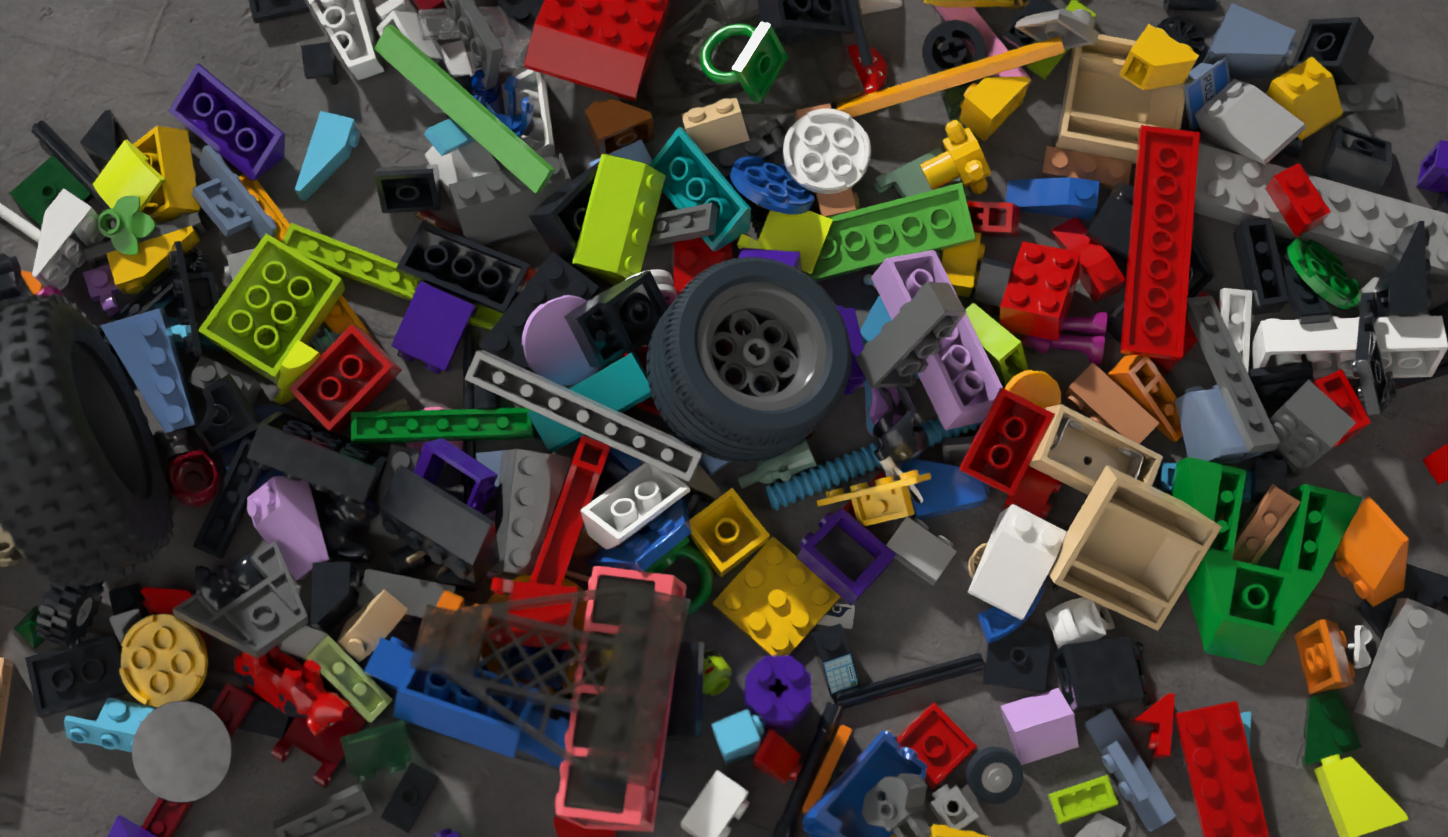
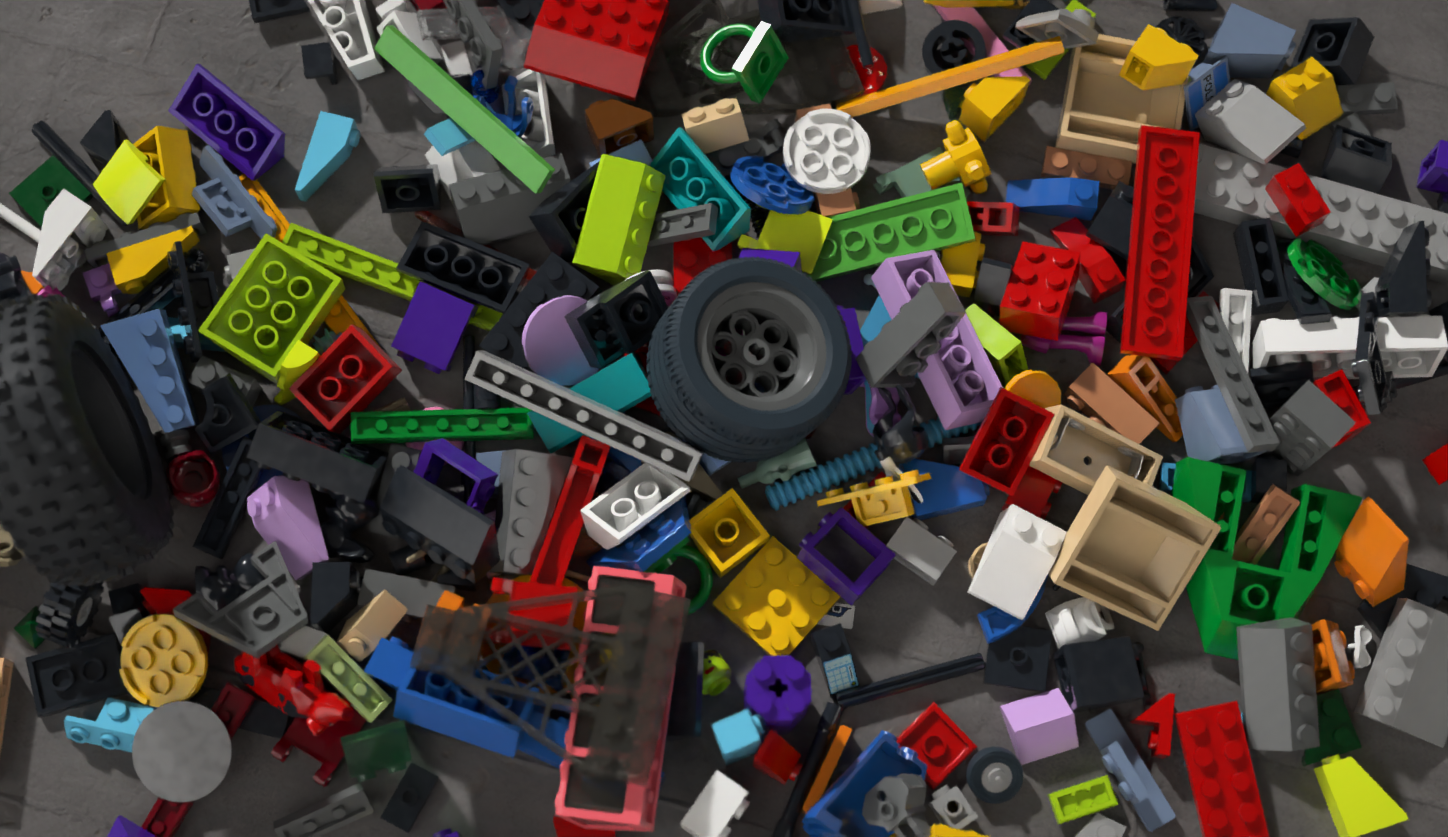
bright green plate [97,196,156,255] -> none
none -> dark grey slope [1236,617,1320,751]

